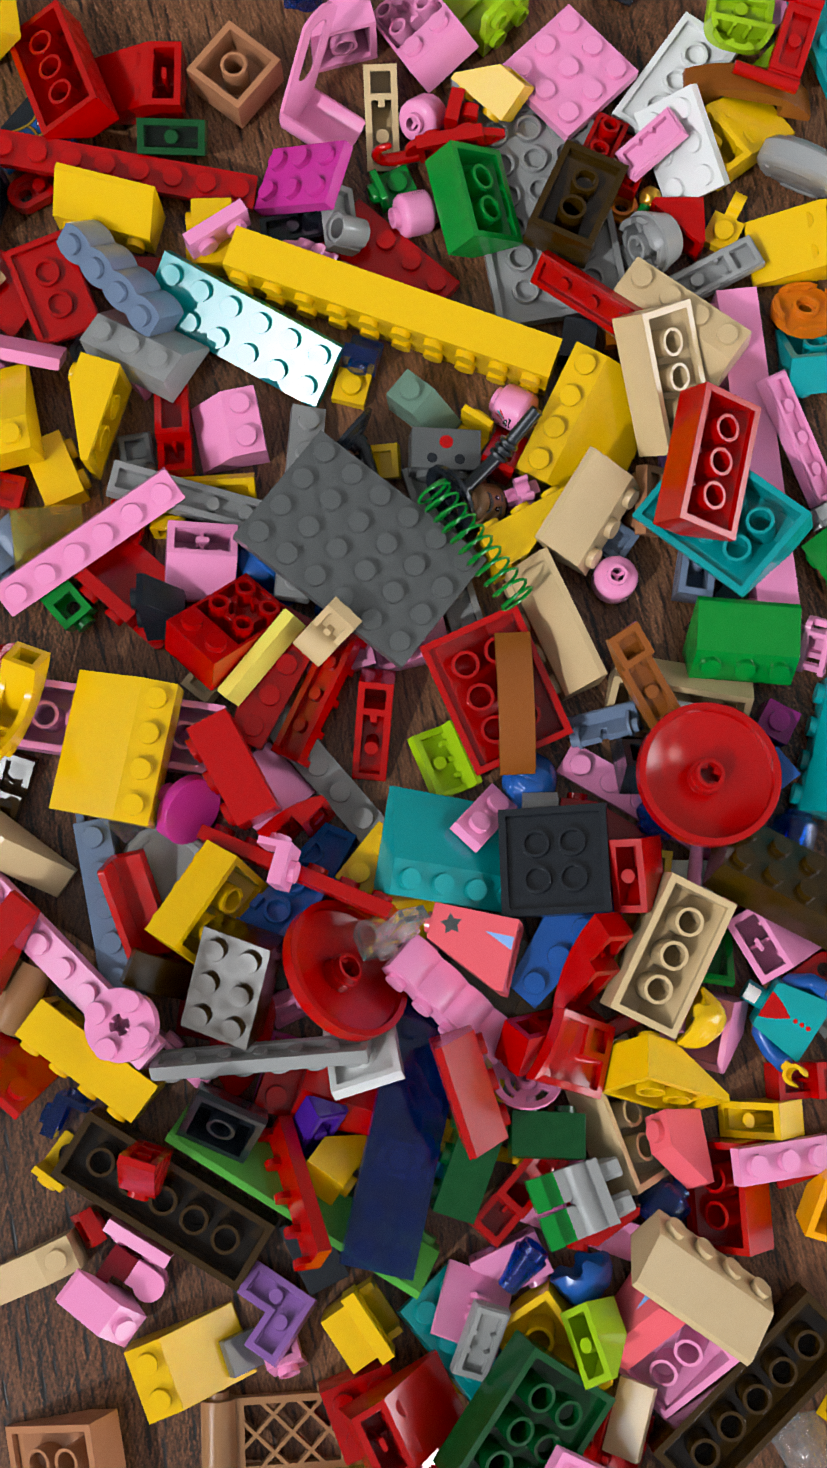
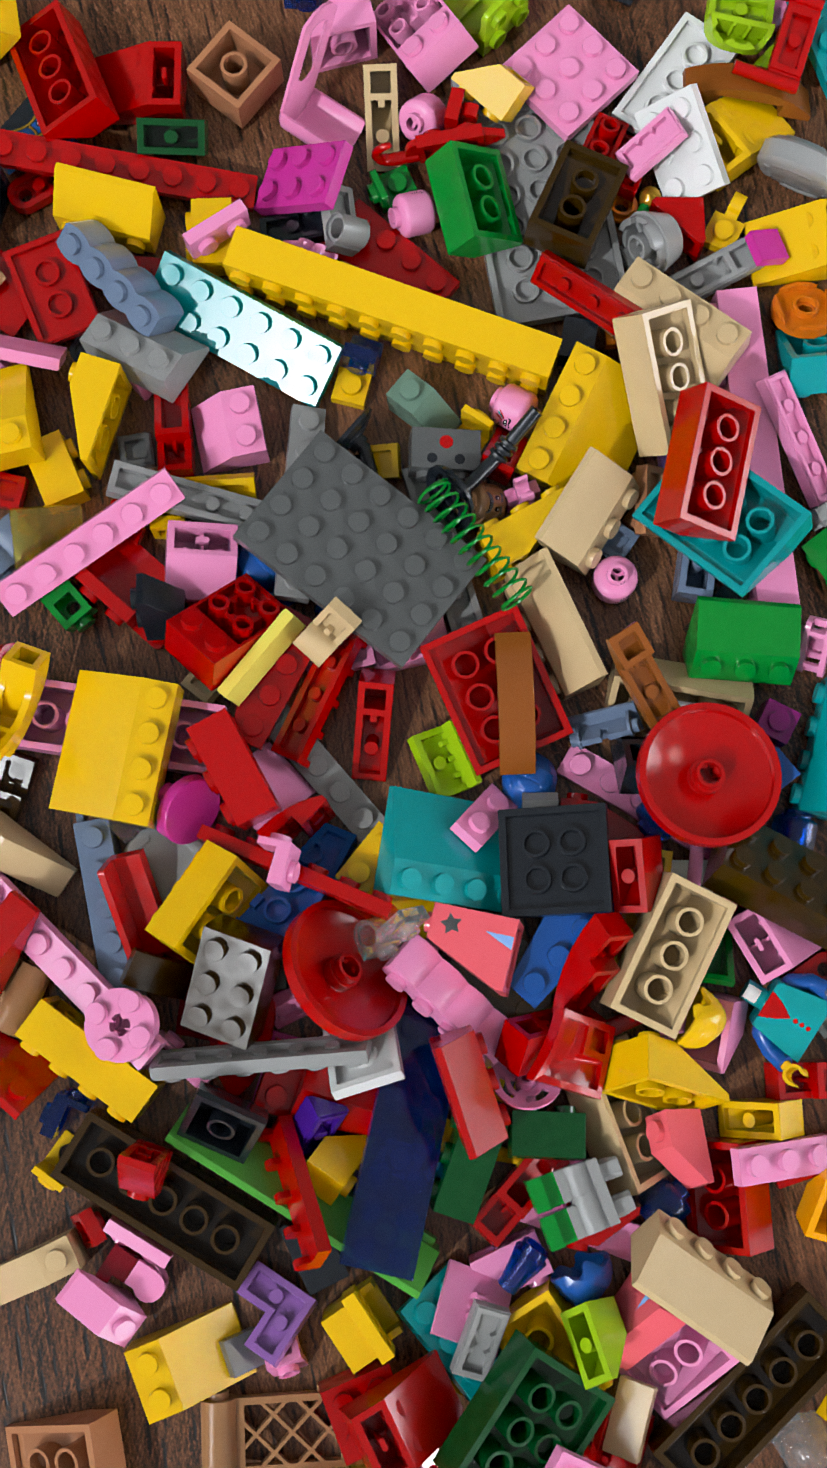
none -> dark pink tile [744,229,789,267]

